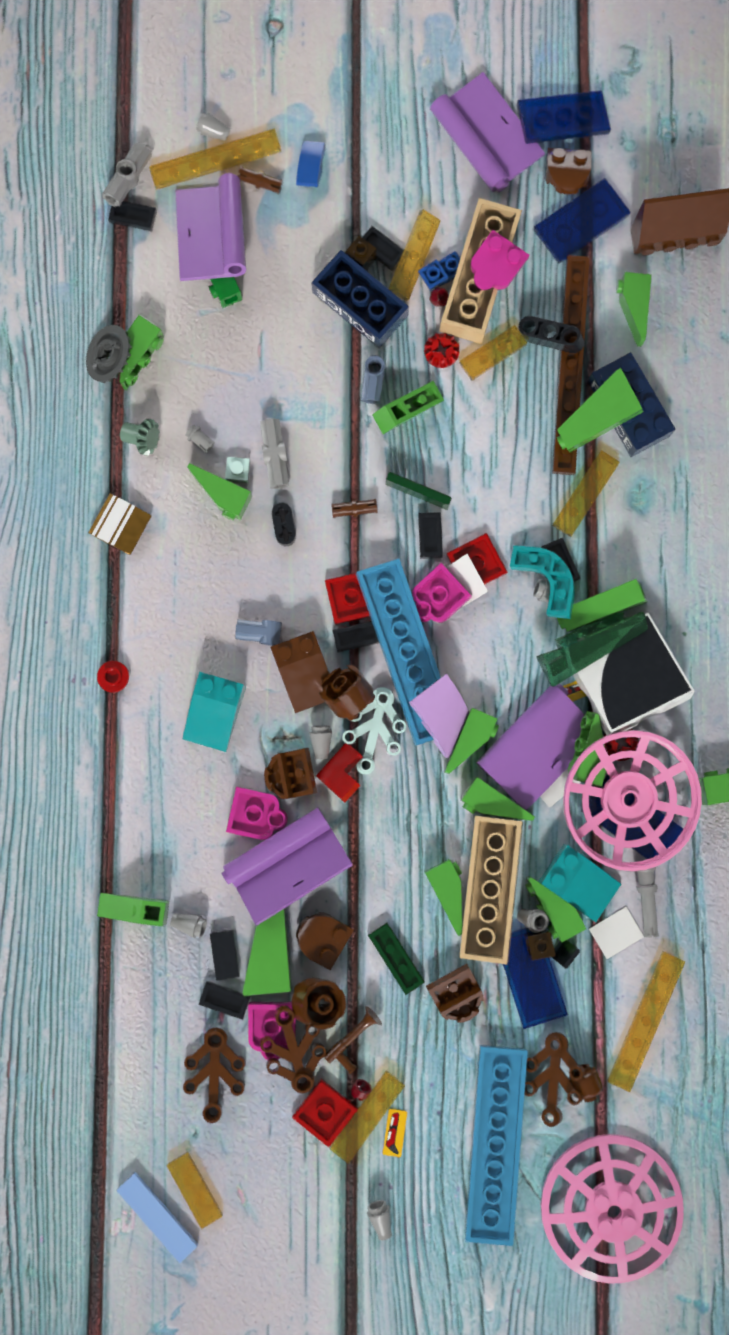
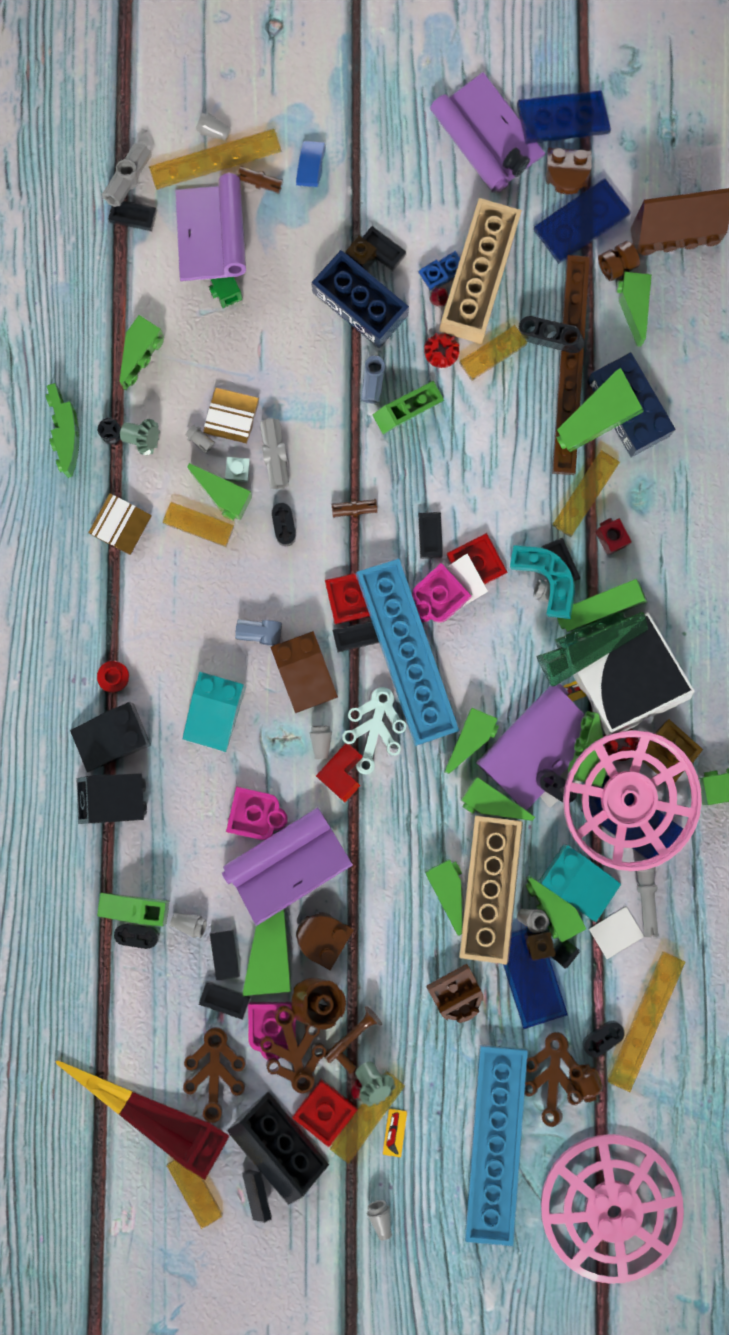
dark grey gear [86,325,132,383] -> none
light blue tile [116,1172,198,1263] -> none
reddish brown slope [264,748,317,799] -> none
reddish brown brick [319,665,375,721] -> none
dark green tile [368,922,425,995] -> none
dark green tile [385,472,452,510] -> none
clear yellow tile [388,209,441,301] -> none
lavender slope [409,674,469,758] -> none
dark pink plate [470,230,530,290] -> none
none -> bright green slope [45,383,79,478]
none -> dark red plate [56,1060,230,1180]
none -> black slope [70,702,151,773]
none -> black slope [76,773,147,824]
none -> black wheel [97,418,121,445]
none -> black beam [114,923,159,949]
none -> clear yellow tile [163,502,234,547]
none -> slope [203,388,259,444]
none -> black slope [227,1092,329,1205]
none -> black tile [242,1170,272,1223]
none -> sand green gear [356,1062,396,1106]
none -> black wheel [502,147,530,177]
none -> black beam [536,769,577,803]
none -> black beam [583,1021,625,1057]
none -> dark red brick [595,518,632,556]
none -> reddish brown wheel [598,240,640,282]
none -> pearl gold slope [643,719,703,783]

